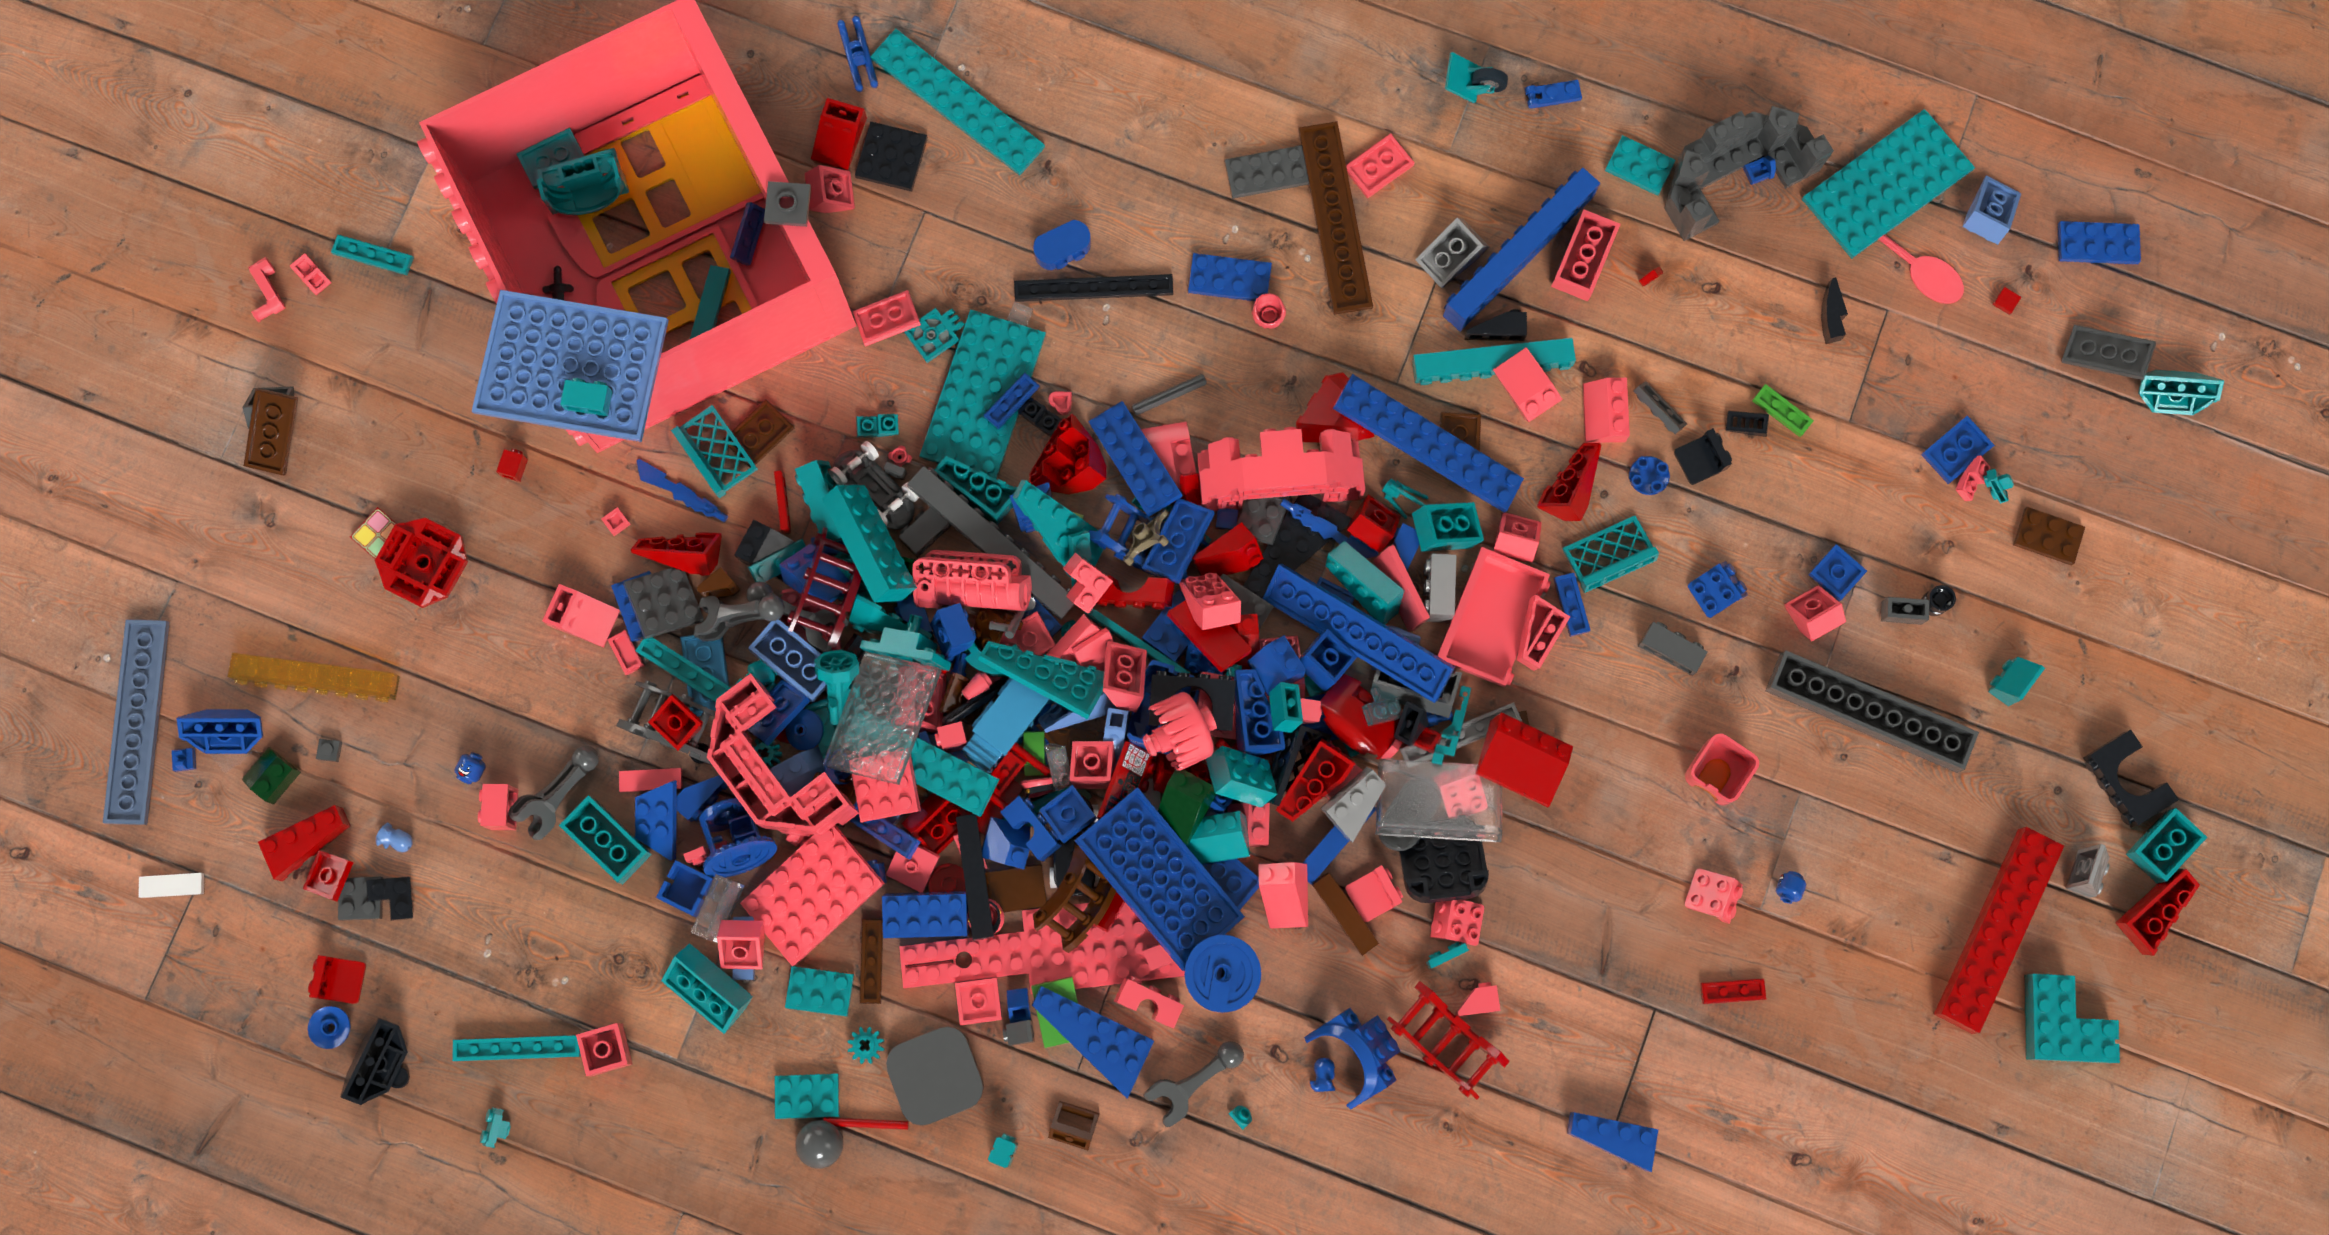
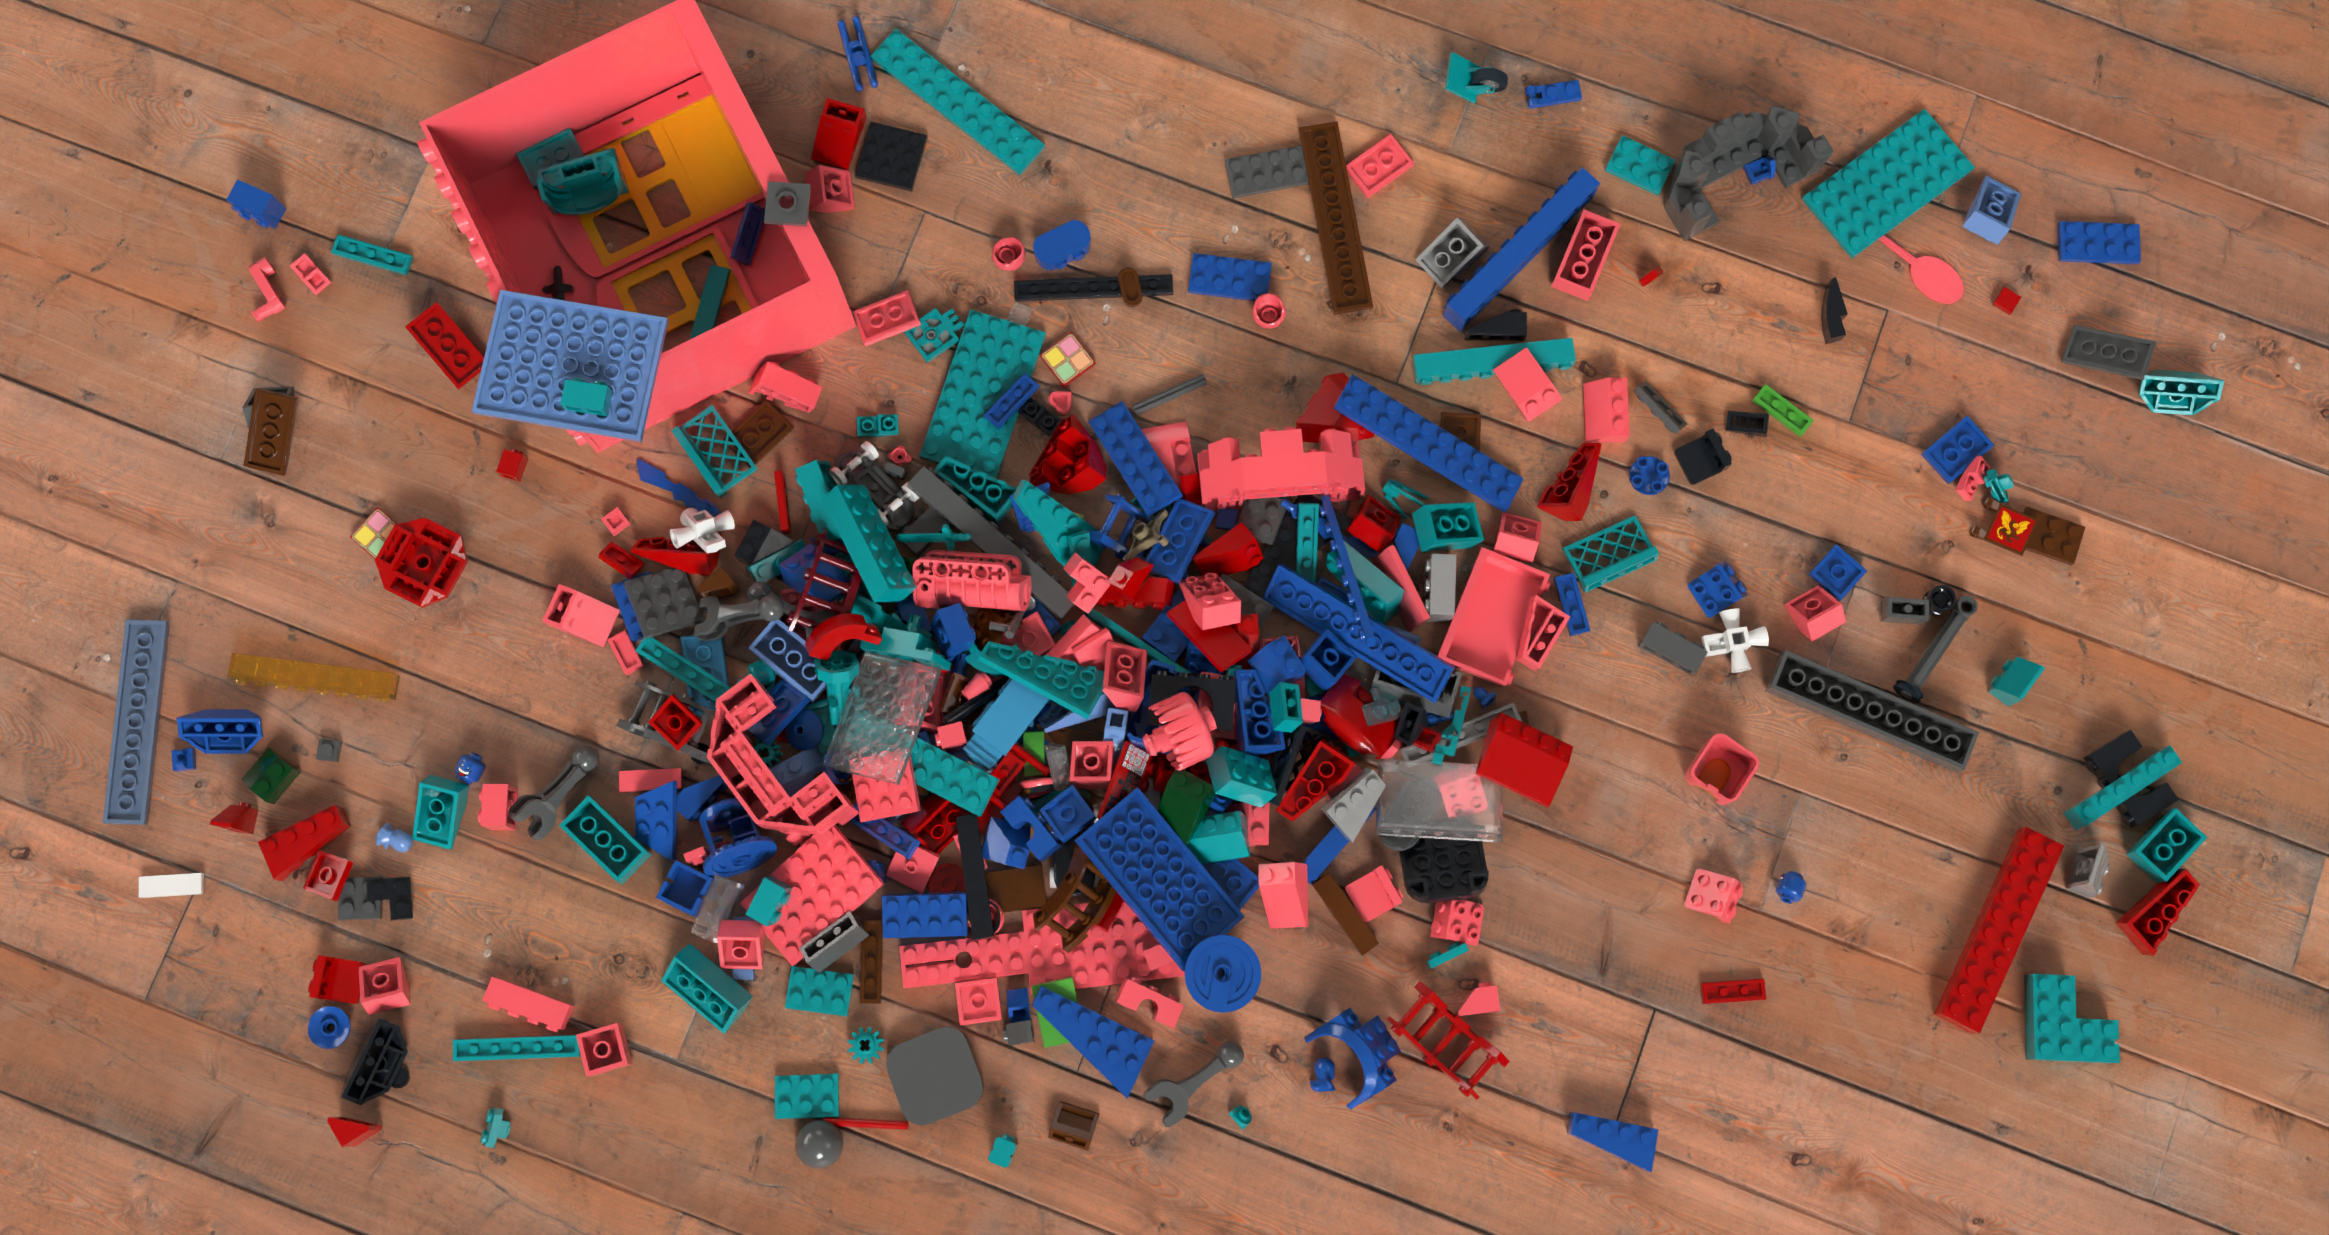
none -> red slope [210,802,258,834]
none -> blue brick [226,179,286,229]
none -> red slope [327,1117,382,1147]
none -> coral slope [358,957,411,1015]
none -> red plate [405,302,484,390]
none -> teal slope [412,775,469,850]
none -> coral brick [482,977,575,1032]
none -> red plate [598,541,644,580]
none -> white brick [670,508,735,553]
none -> teal brick [746,876,792,927]
none -> coral wedge [748,361,822,413]
none -> dark grey brick [799,911,870,973]
none -> red arch [804,614,882,661]
none -> teal sword [896,524,972,551]
none -> coral hair [992,237,1026,271]
none -> tile [1040,332,1096,387]
none -> red slope [1107,557,1153,600]
none -> reddish brown tile [1118,267,1142,307]
none -> teal tile [1295,503,1319,583]
none -> blue plate [1319,495,1375,648]
none -> blue piece [1473,686,1496,710]
none -> white brick [1701,608,1769,673]
none -> dark grey piece [1893,596,1978,703]
none -> flag [1970,497,2039,556]
none -> teal arch [2063,745,2183,830]

